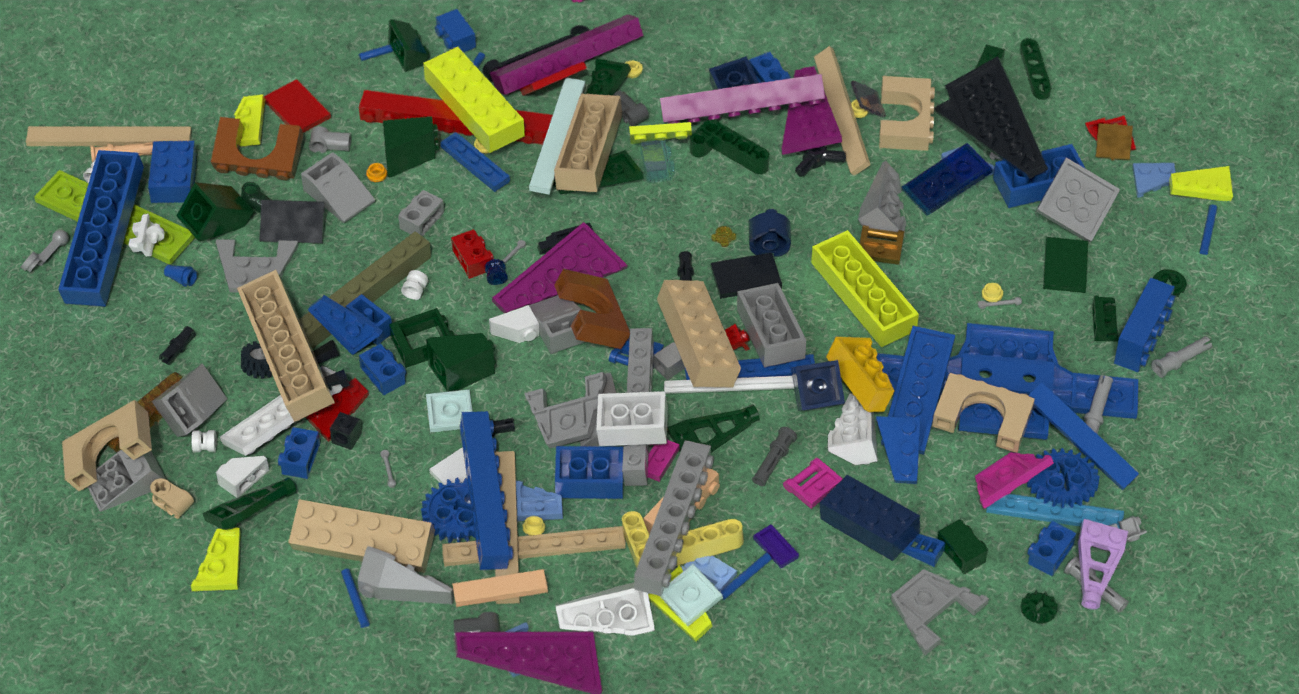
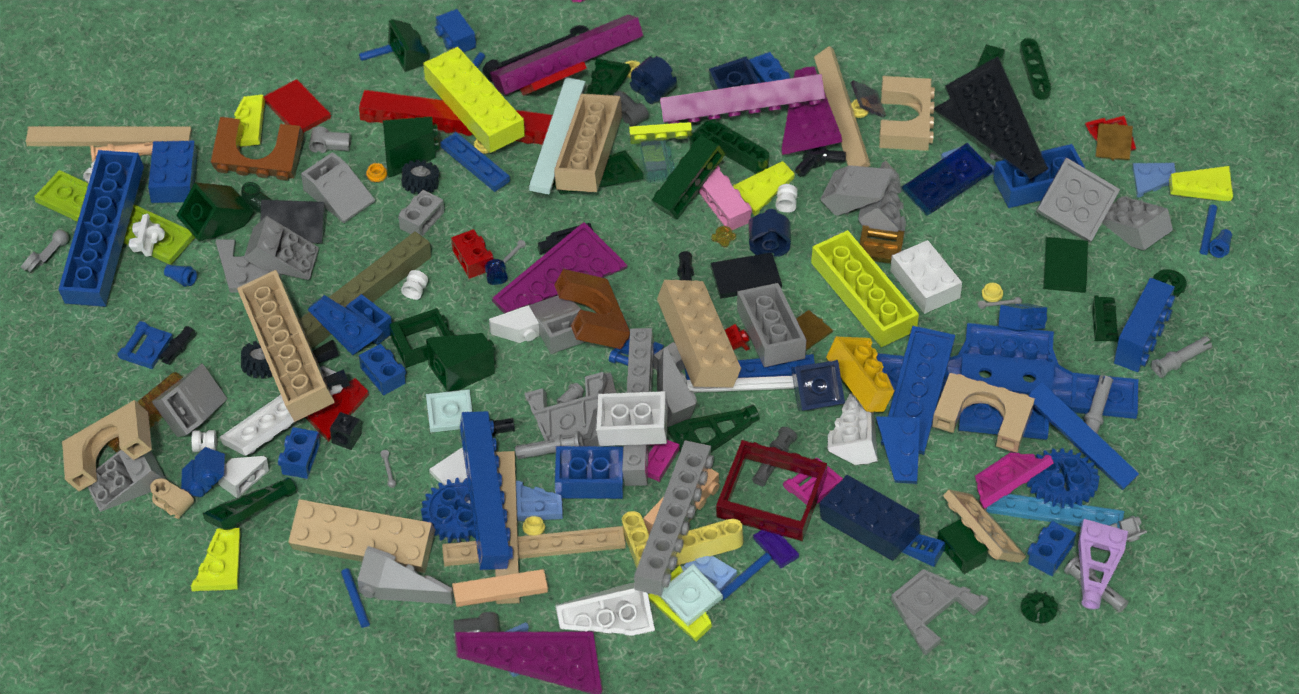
none -> blue plate [117,321,173,369]
none -> blue piece [181,447,225,497]
none -> light grey slope [244,216,319,280]
none -> black wheel [401,160,439,194]
none -> light grey pin [515,431,584,459]
none -> light grey pin [557,383,584,404]
none -> dark blue brick [630,56,677,104]
none -> dark green brick [652,135,726,220]
none -> light grey slope [657,347,697,427]
none -> bright pink brick [698,165,752,232]
none -> dark red window [716,440,827,541]
none -> neon yellow wing [733,161,795,216]
none -> white wheel [776,184,798,213]
none -> pearl gold piece [796,310,833,351]
none -> light grey slope [820,165,894,216]
none -> white brick [890,240,962,314]
none -> tan plate [943,489,1026,563]
none -> blue piece [998,303,1047,330]
none -> light grey slope [1102,196,1173,250]
none -> blue cone [1209,229,1232,258]

